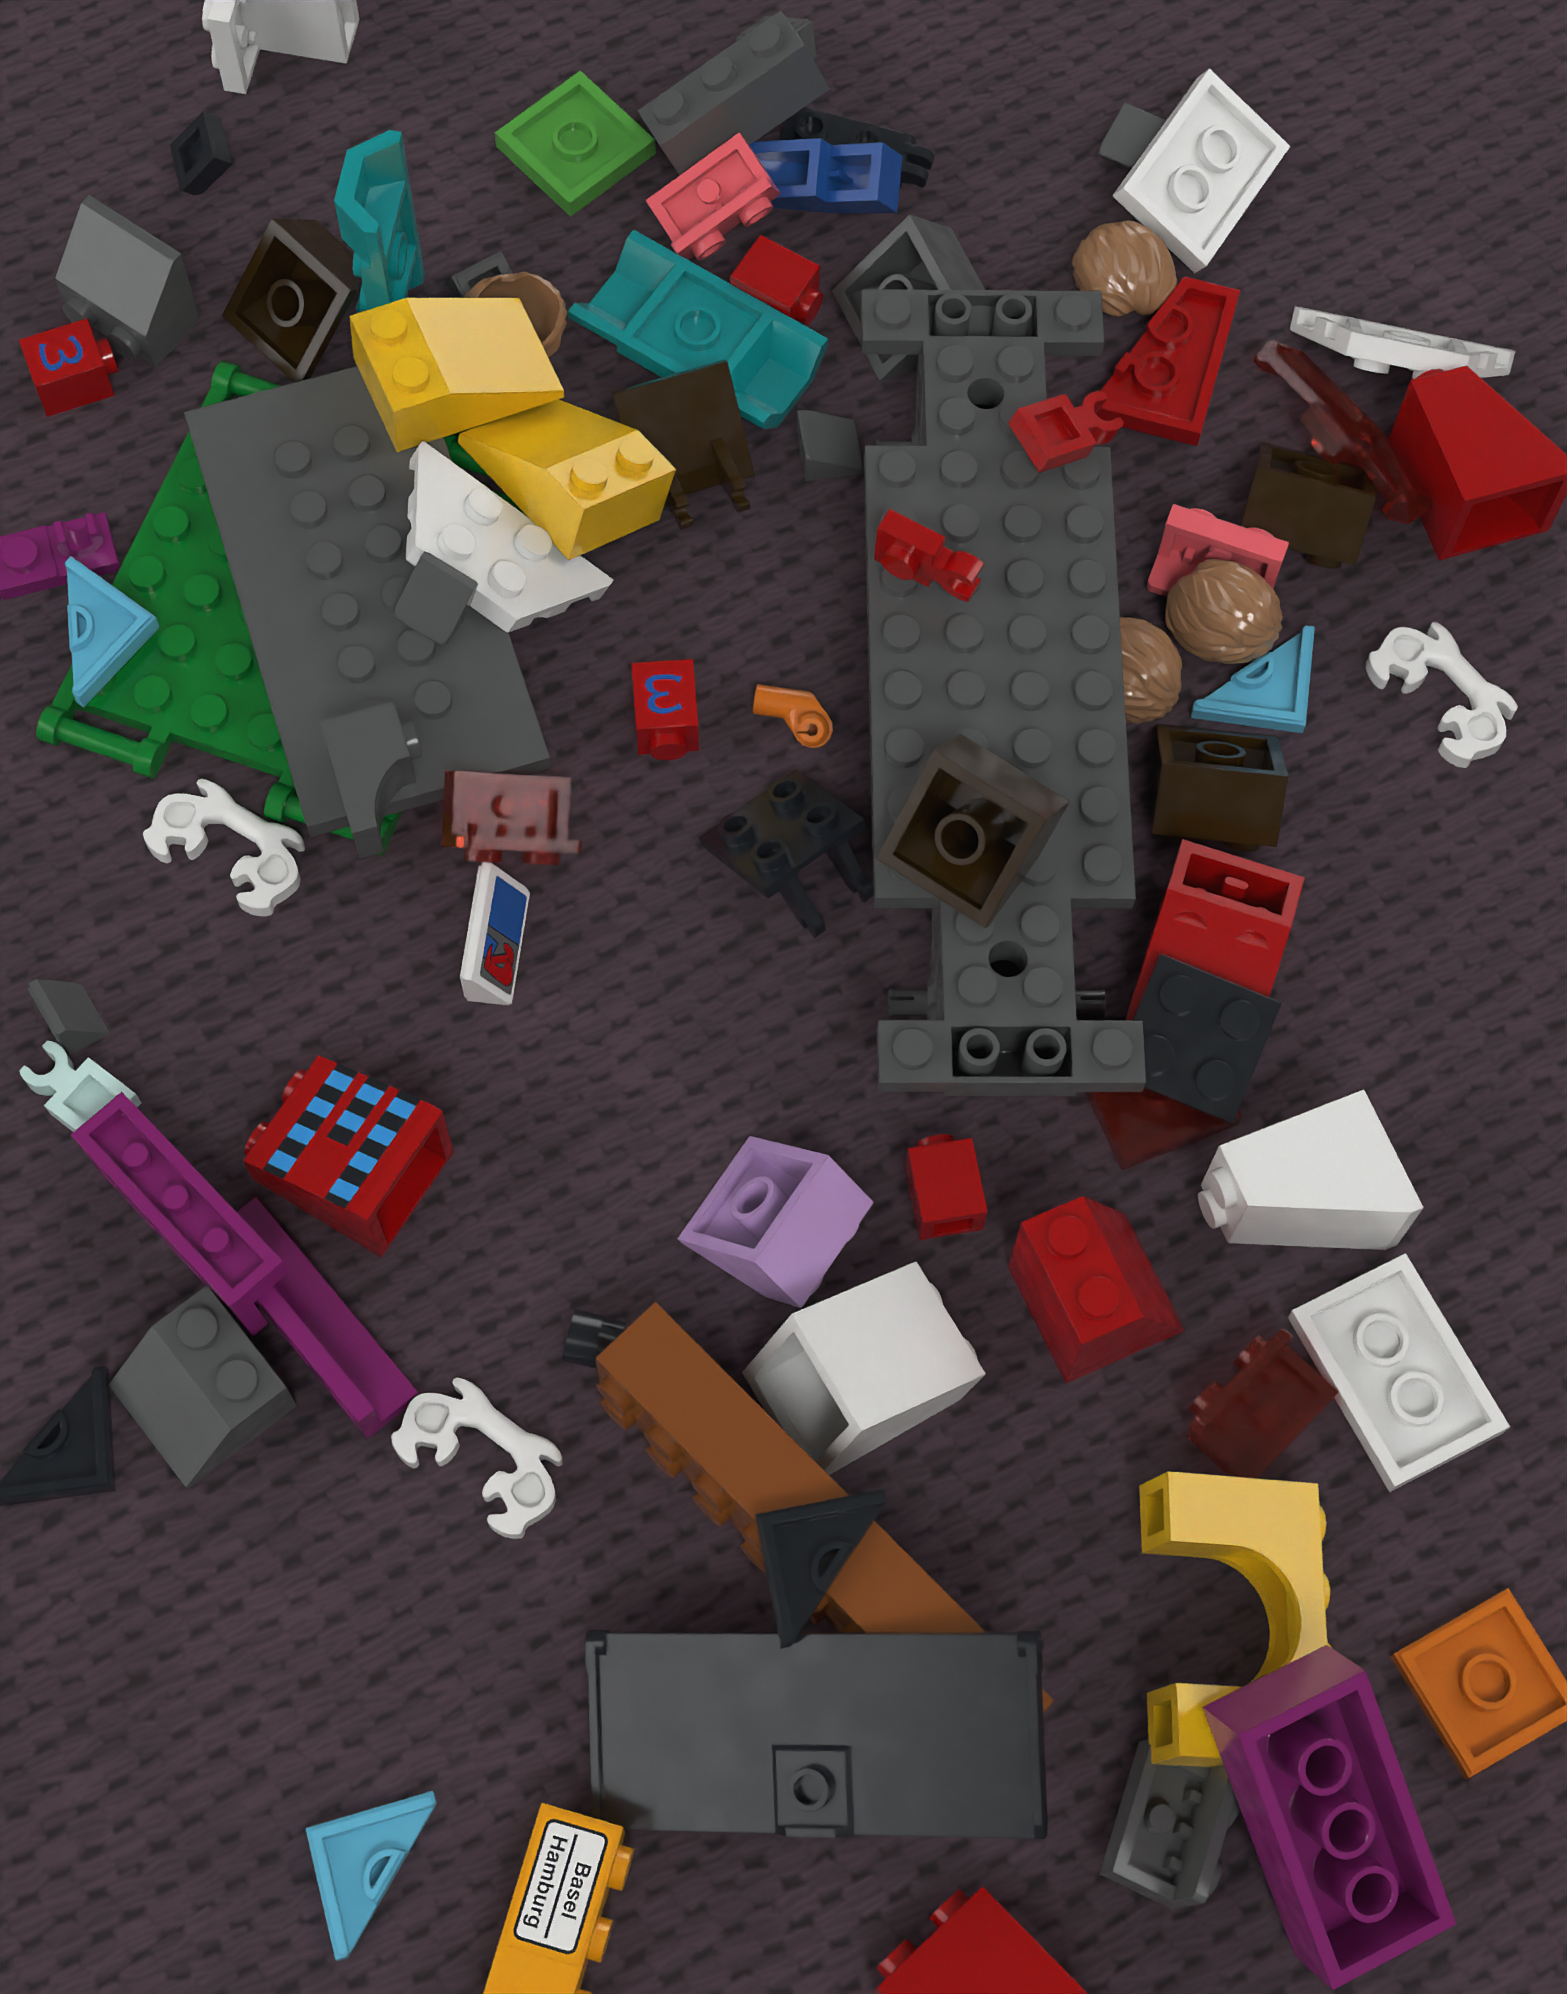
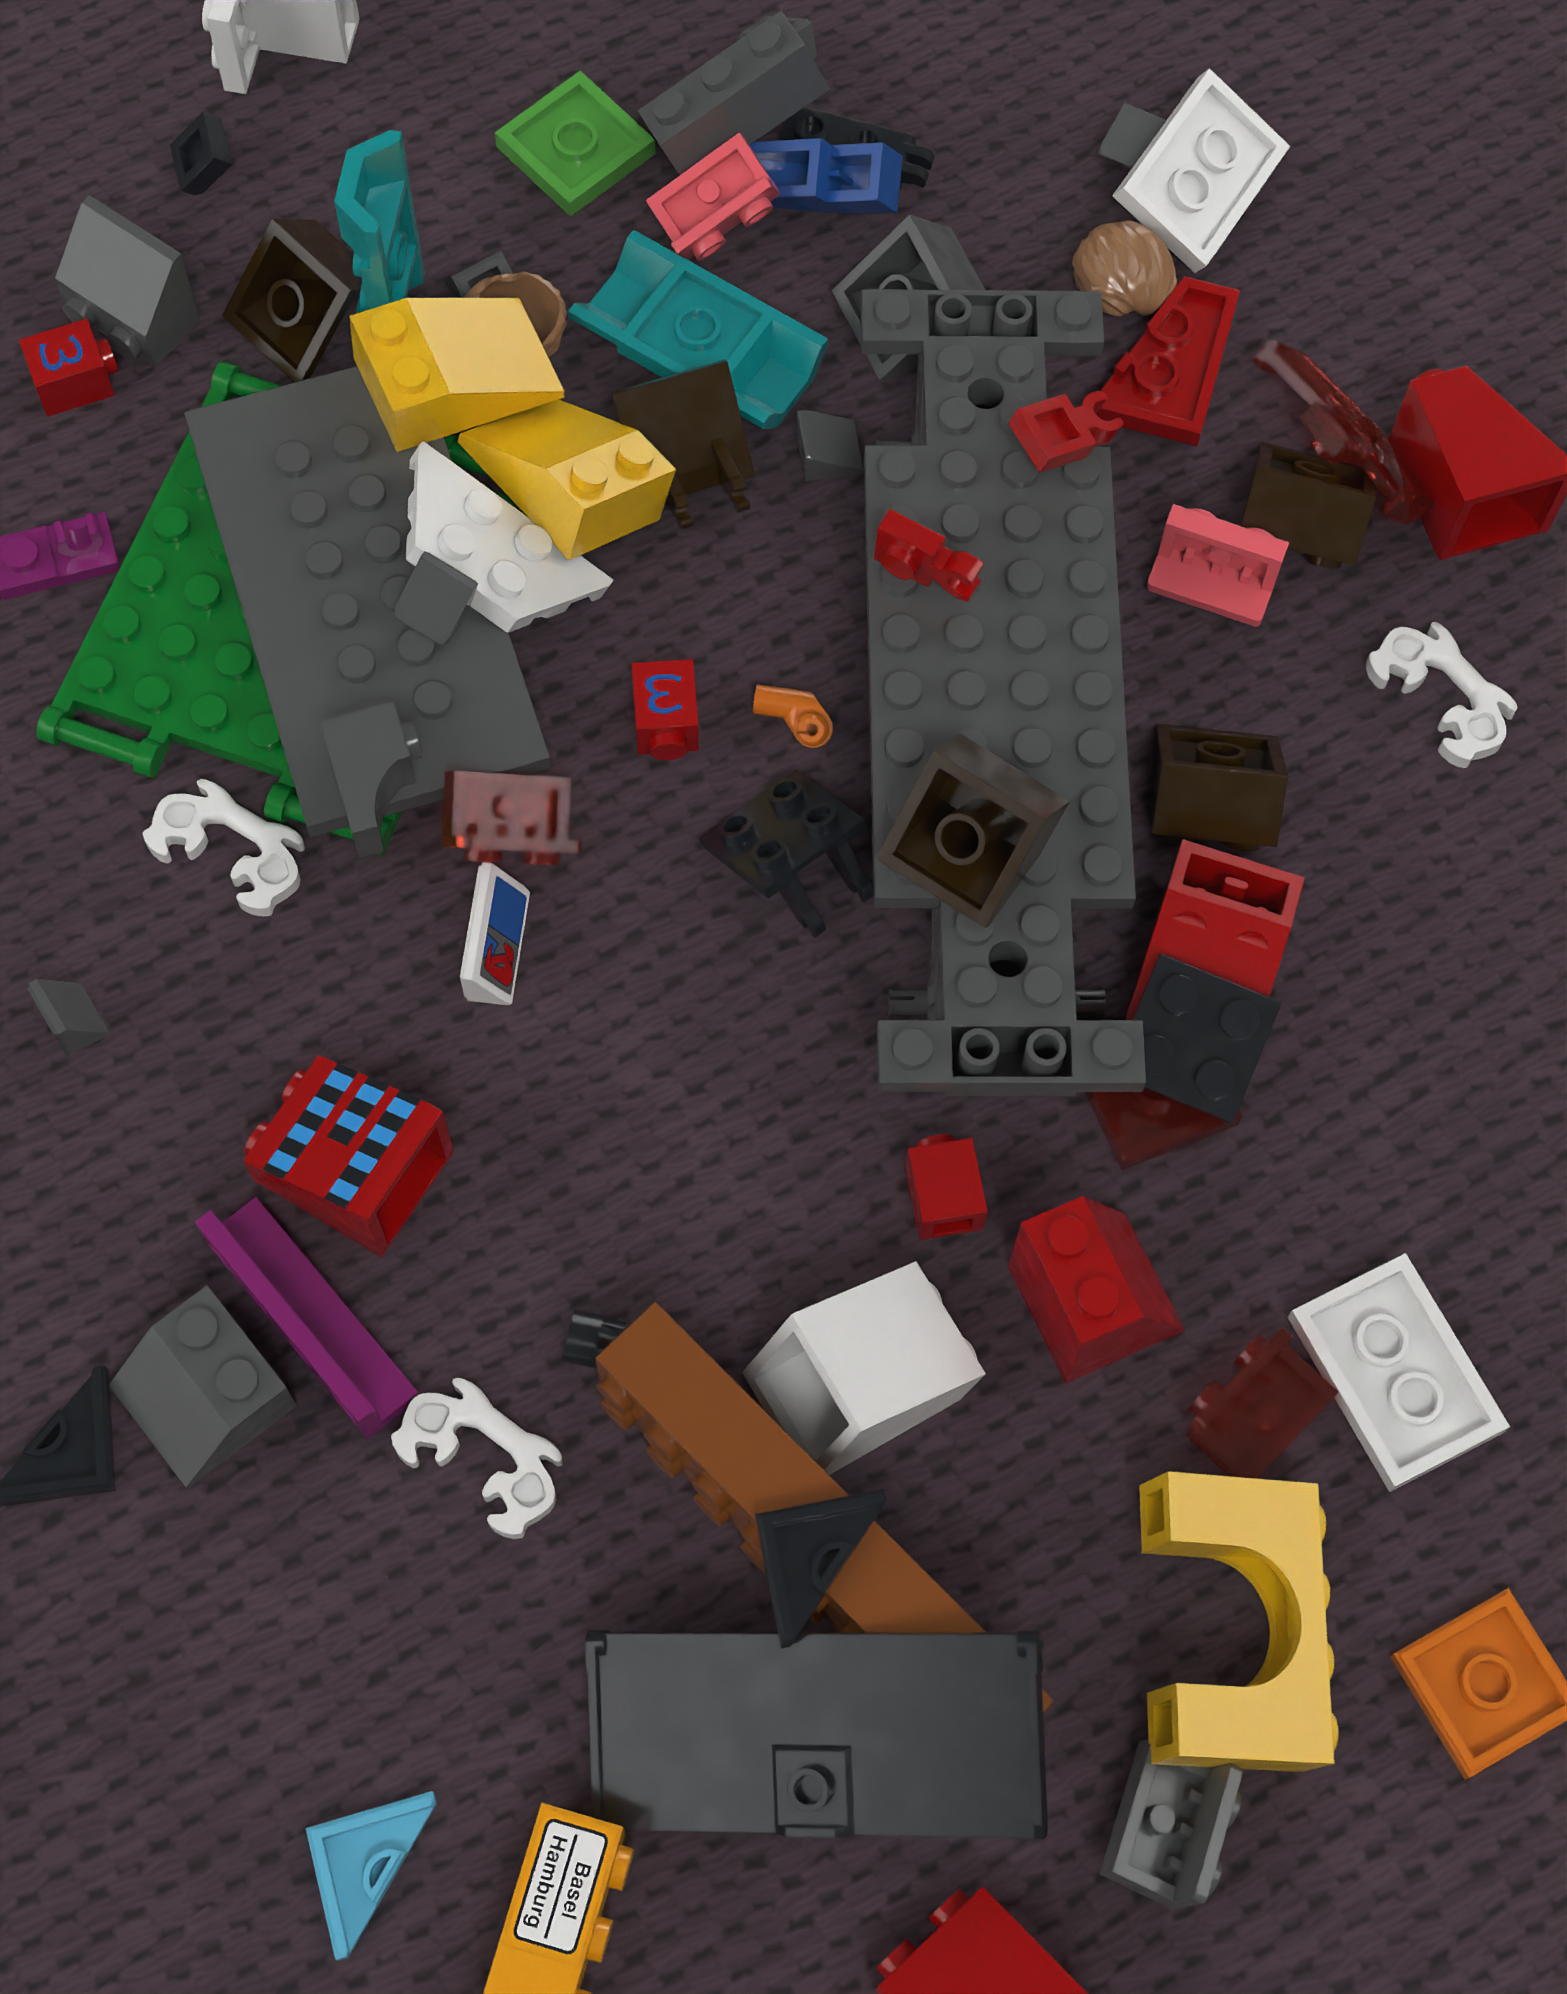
light aqua plate [19,1041,142,1132] -> none
medium azure tile [65,556,160,707] -> none
magenta fence [71,1092,290,1336] -> none
lavender slope [677,1136,874,1308] -> none
red brick [730,235,823,325] -> none
medium nougat hair [1120,617,1182,724] -> none
medium nougat hair [1165,558,1283,664] -> none
medium azure tile [1191,626,1315,733] -> none
white slope [1198,1090,1423,1250] -> none
magenta brick [1203,1645,1456,1990] -> none
white wing [1290,306,1515,379] -> none

